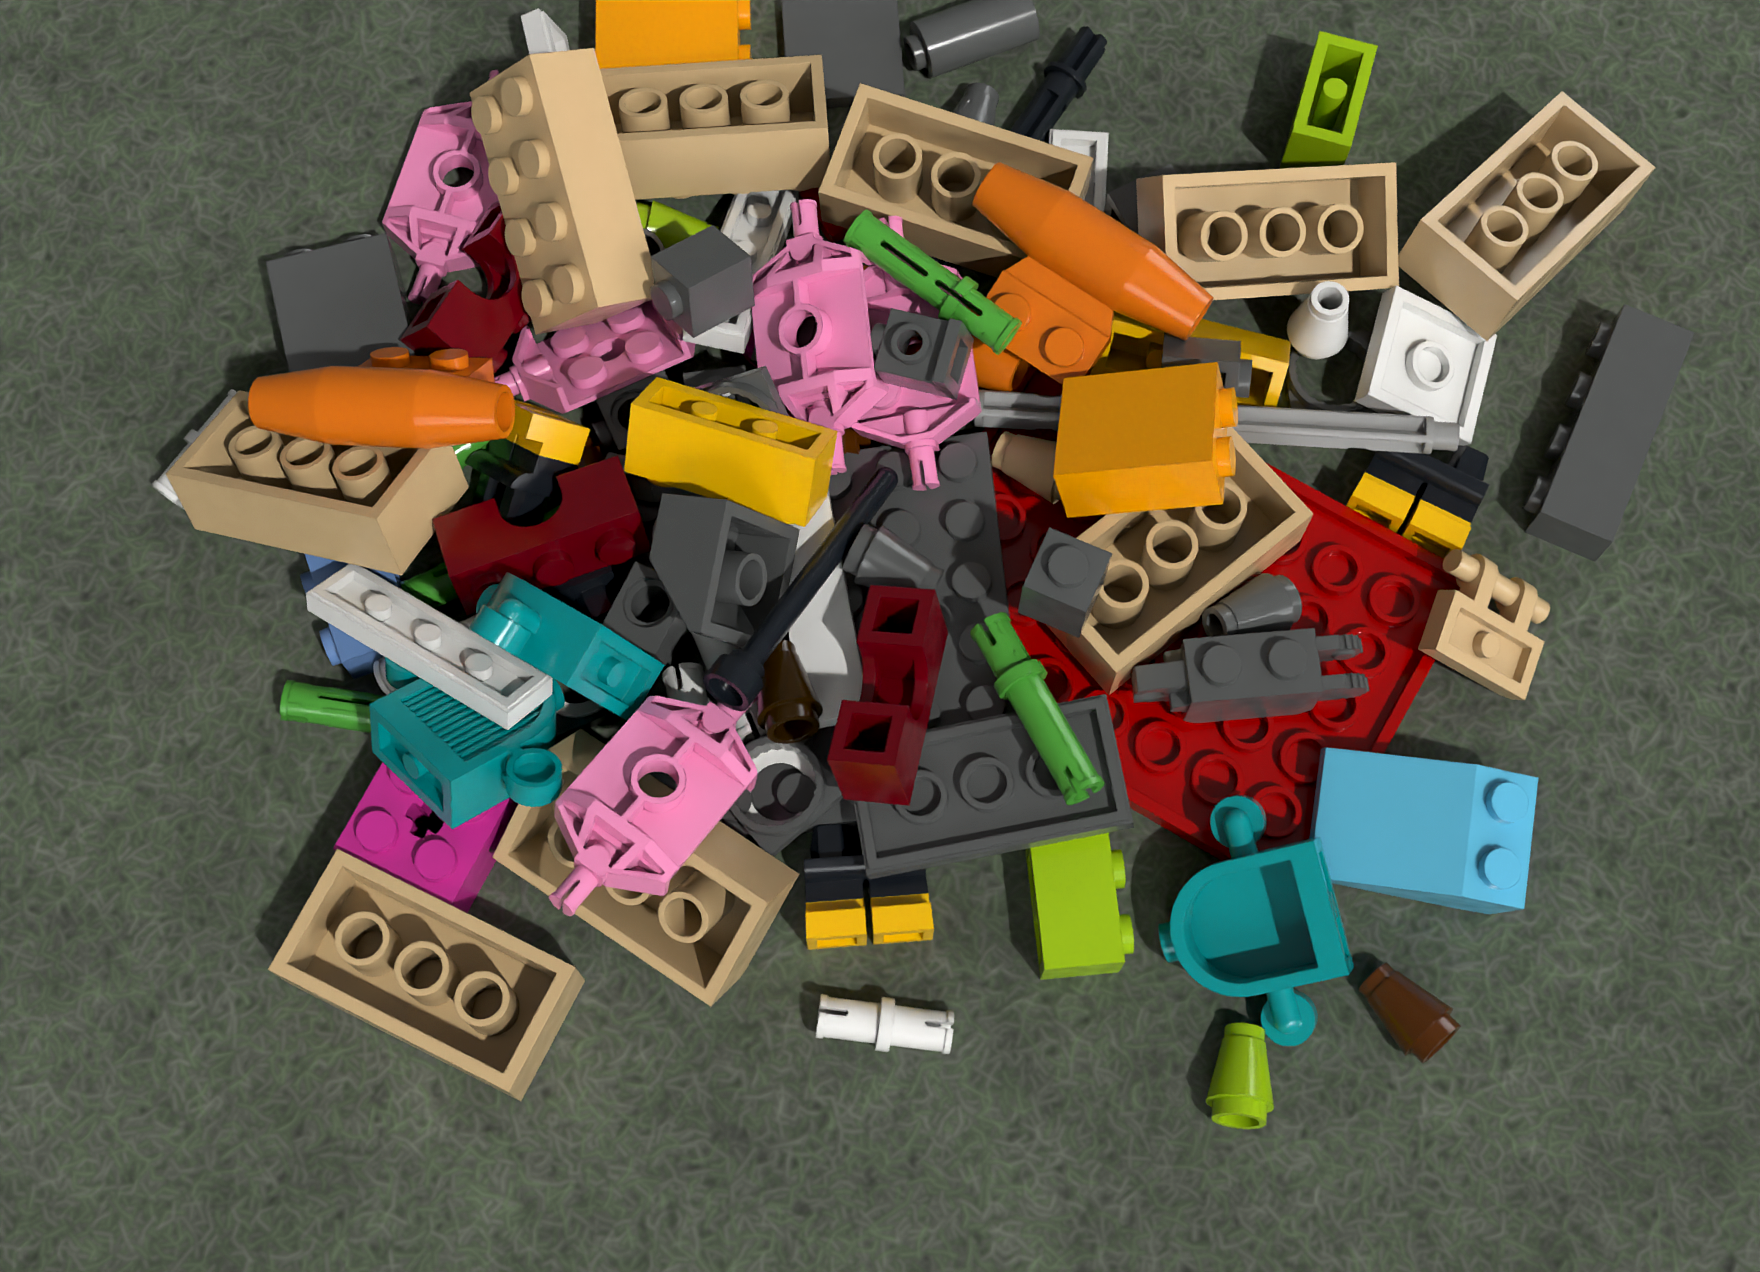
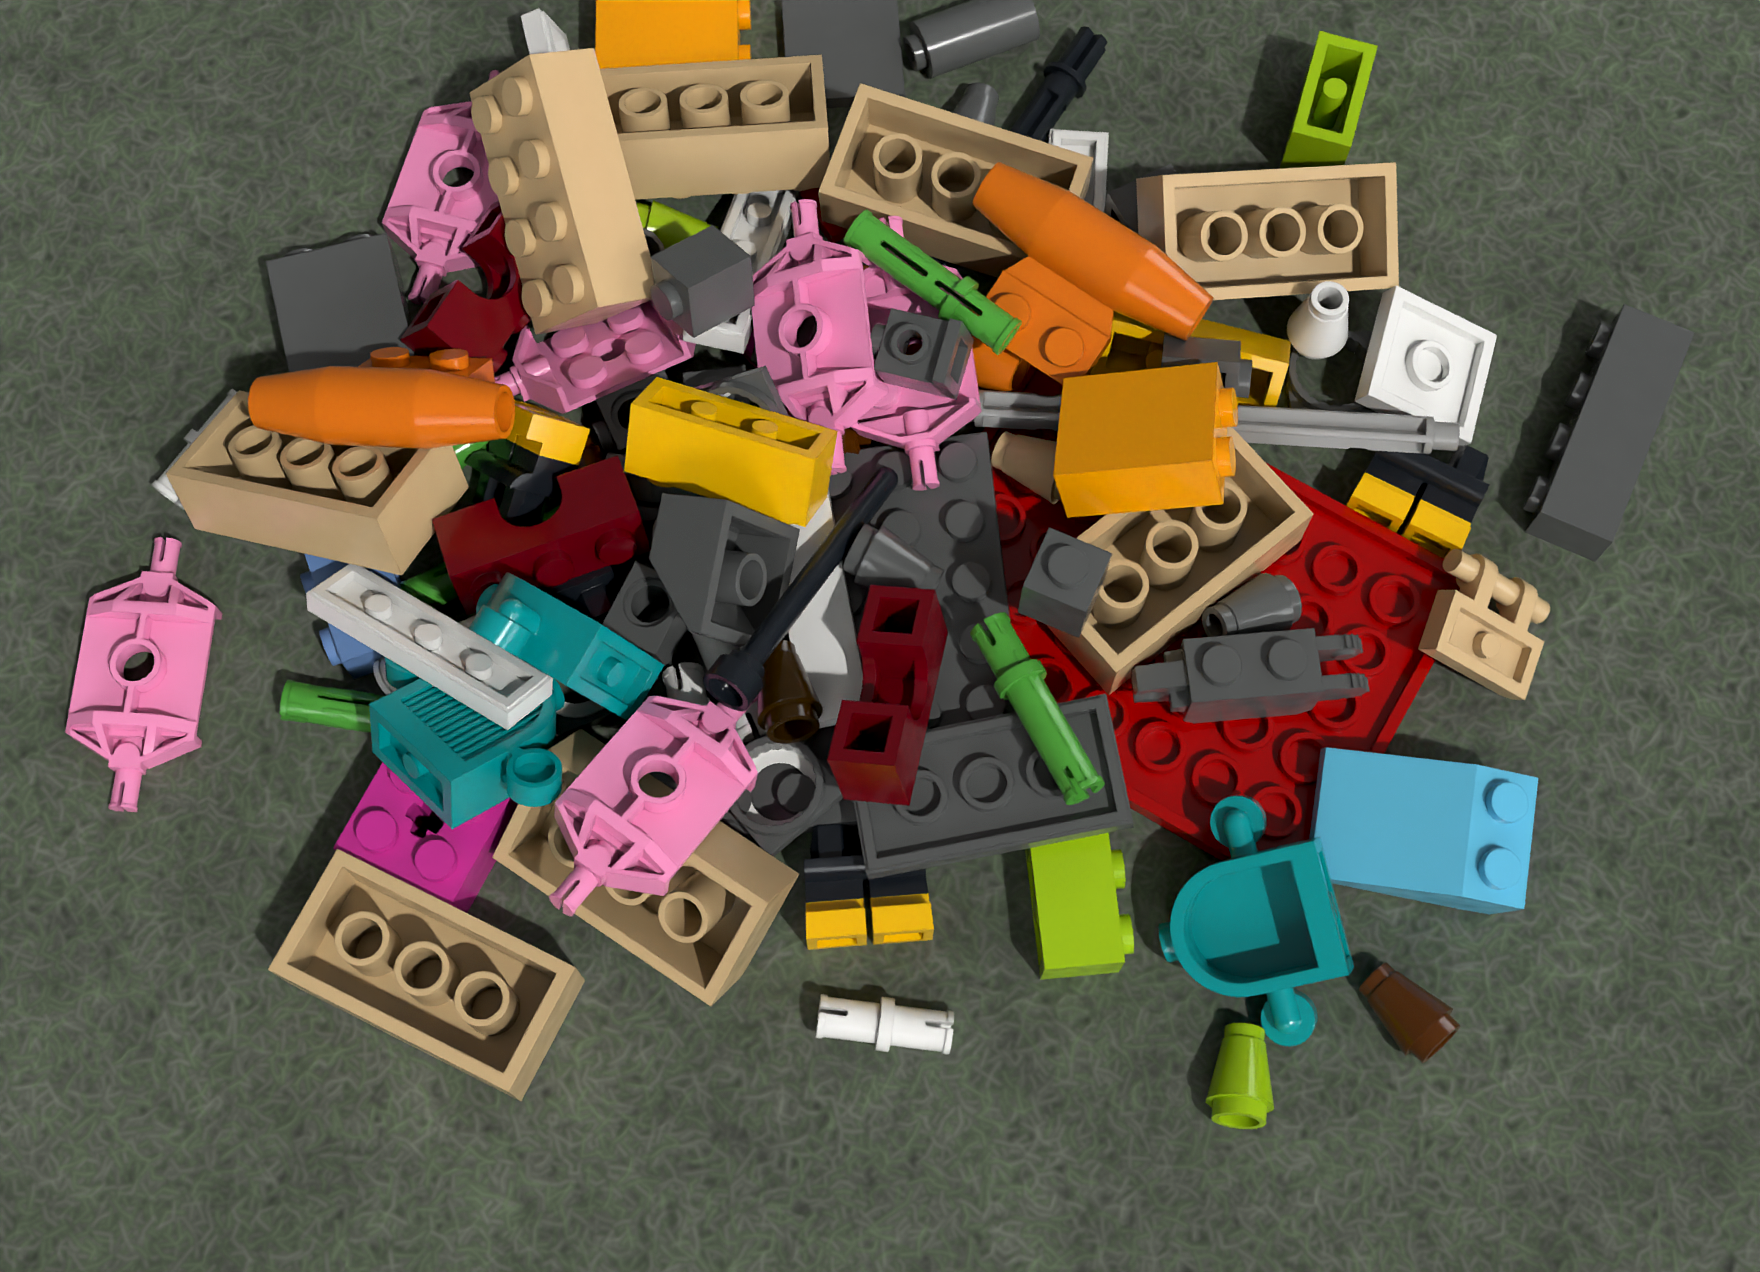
tan brick [1398,91,1656,341] -> none
none -> bright pink plate [65,537,222,812]

